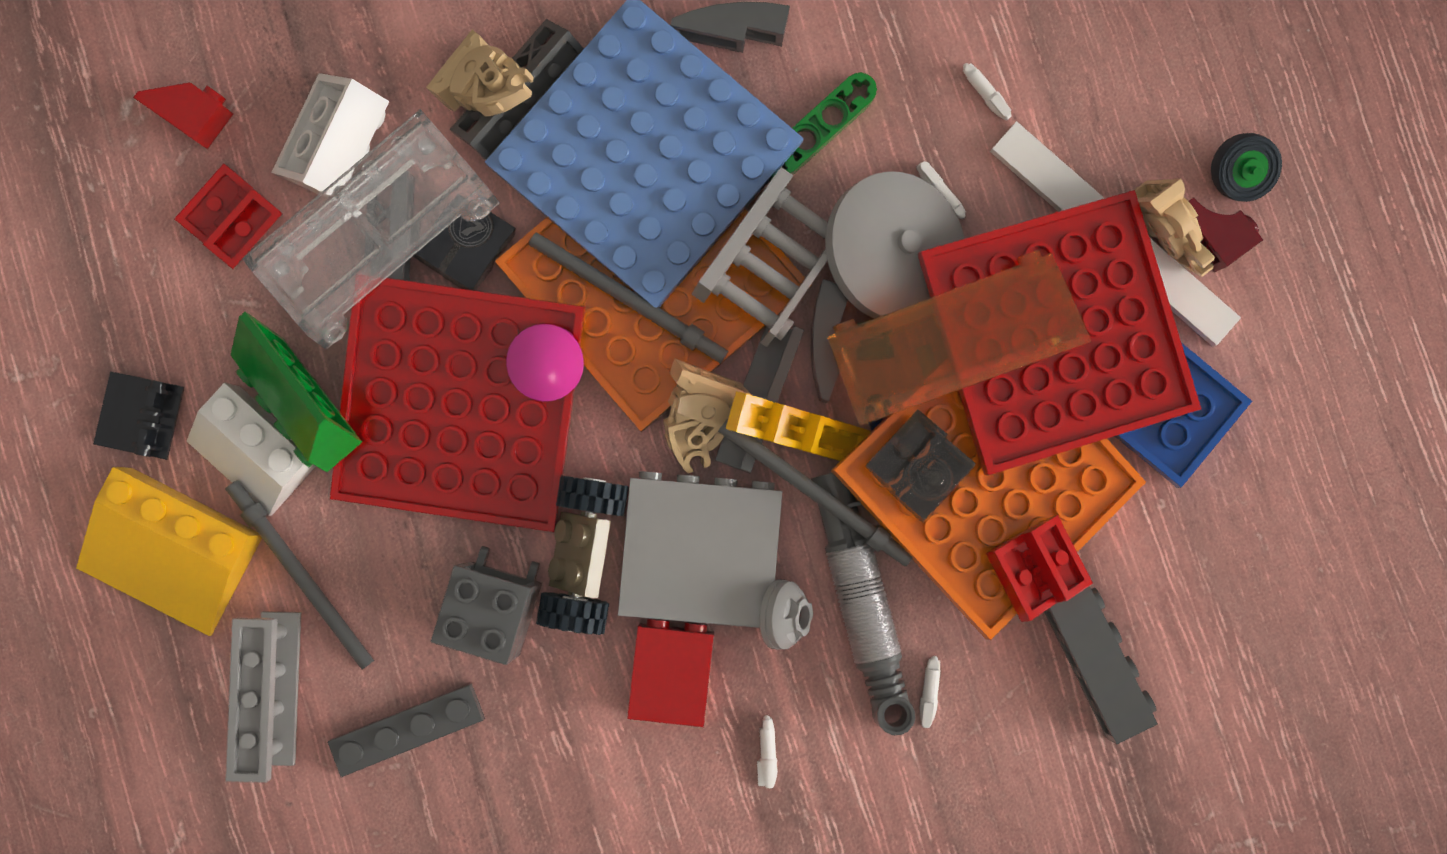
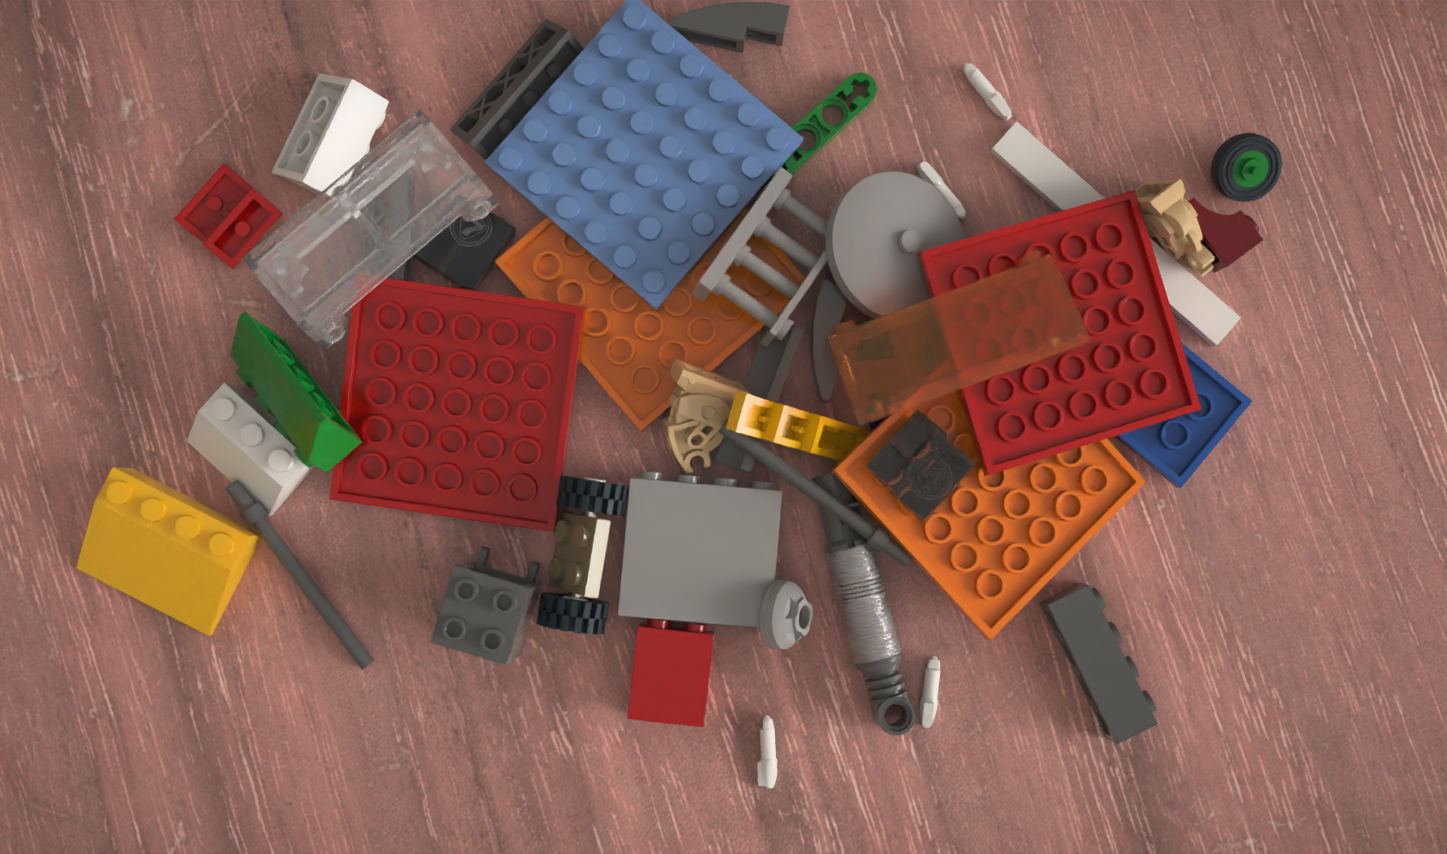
black hinge [93,371,184,460] -> none
red slope [133,82,233,150] -> none
light grey fence [226,611,301,782] -> none
dark grey plate [328,683,485,777] -> none
tan piece [426,30,534,117] -> none
dark pink dish [506,324,584,401] -> none
dark grey bar [529,232,728,364] -> none
red slope [986,515,1093,622] -> none

